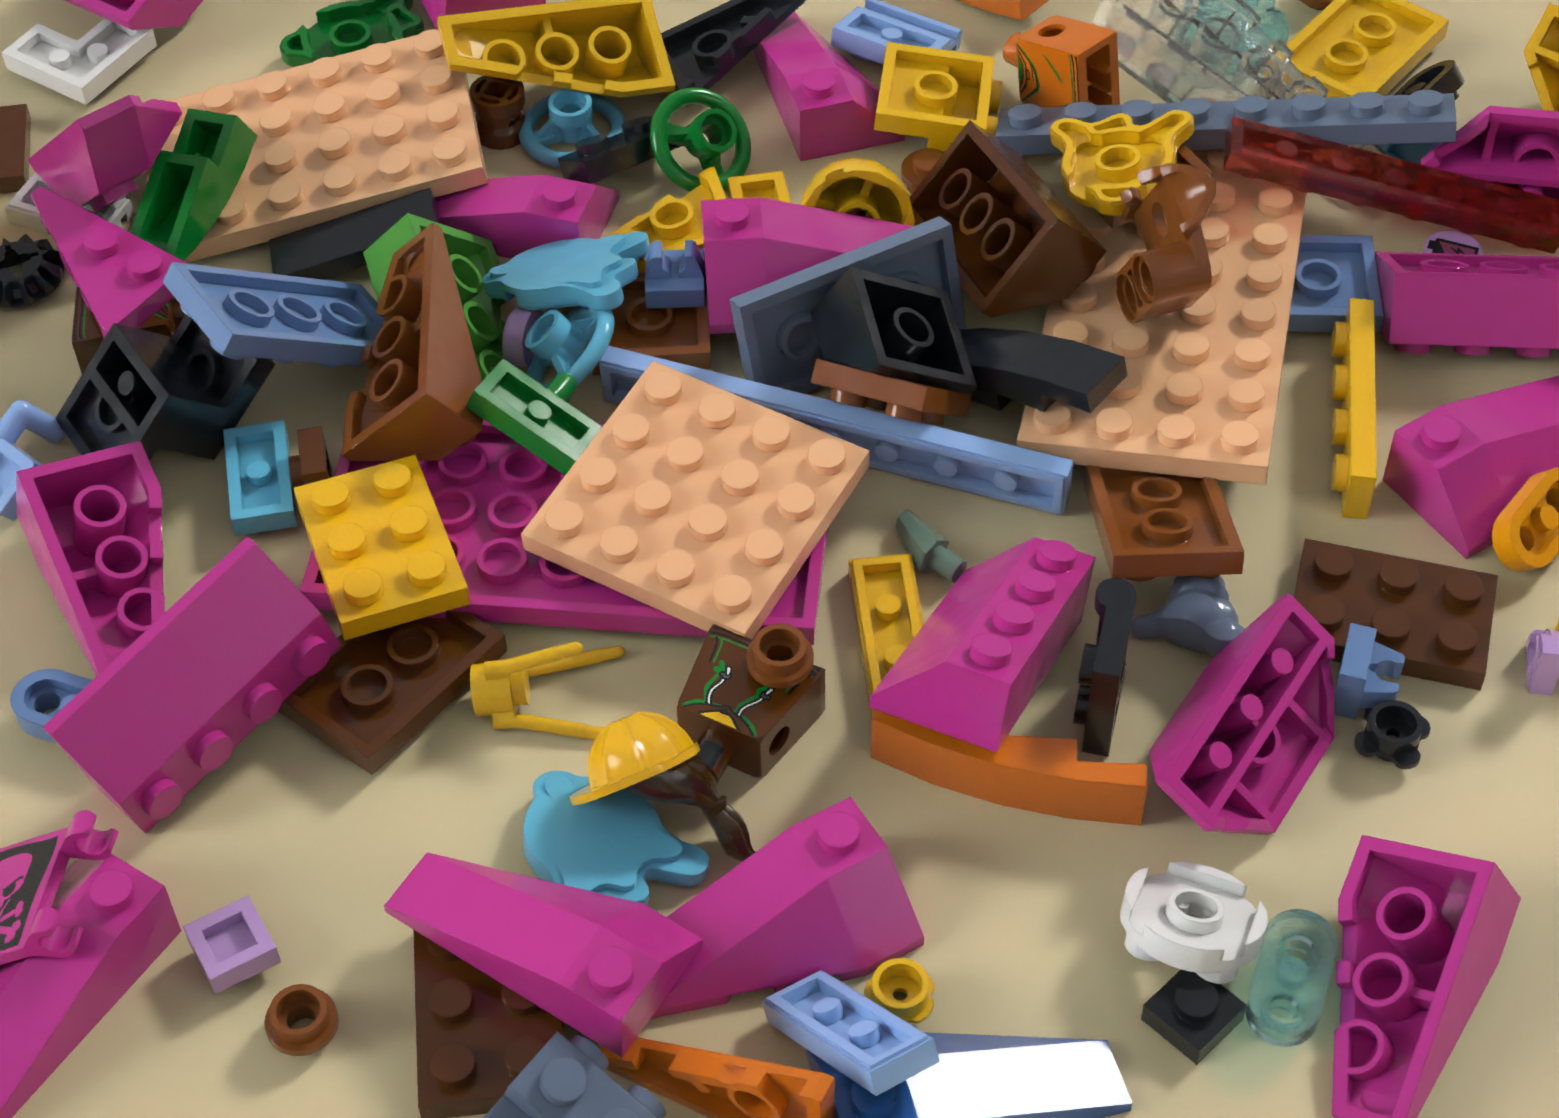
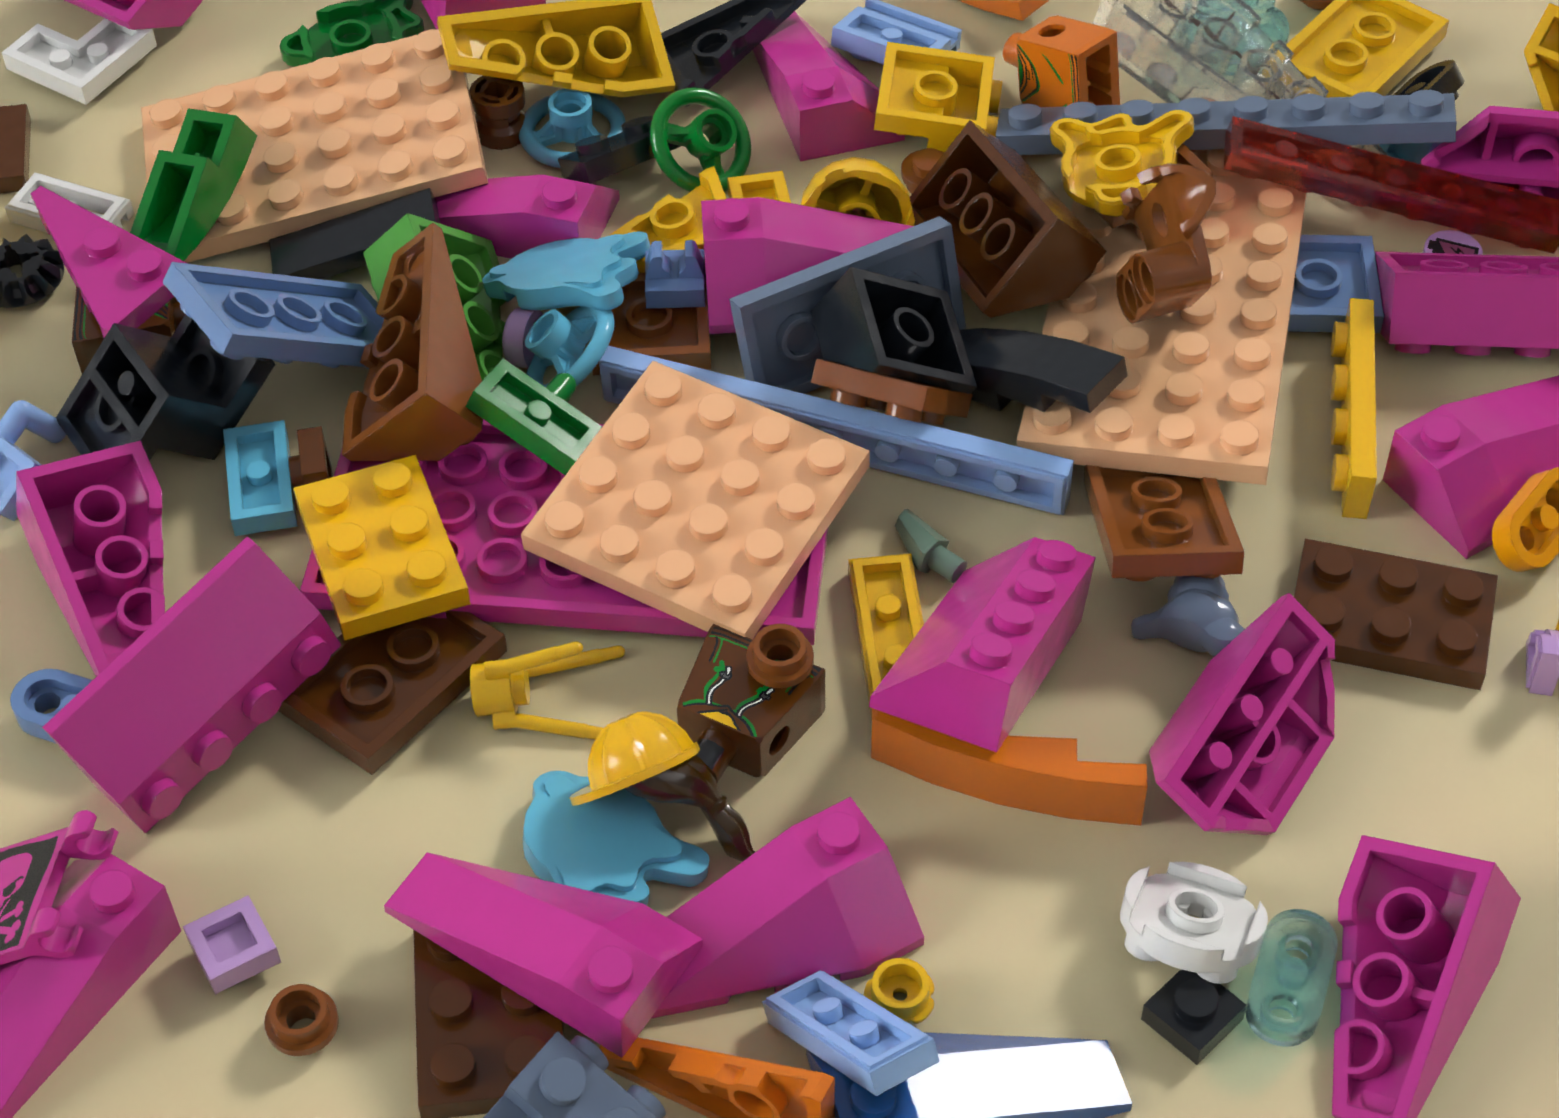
dark pink wedge [28,95,182,212] -> none
black plate [1073,578,1136,757] -> none
medium blue tile [1335,623,1405,720] -> none
black plate [1354,700,1431,769] -> none

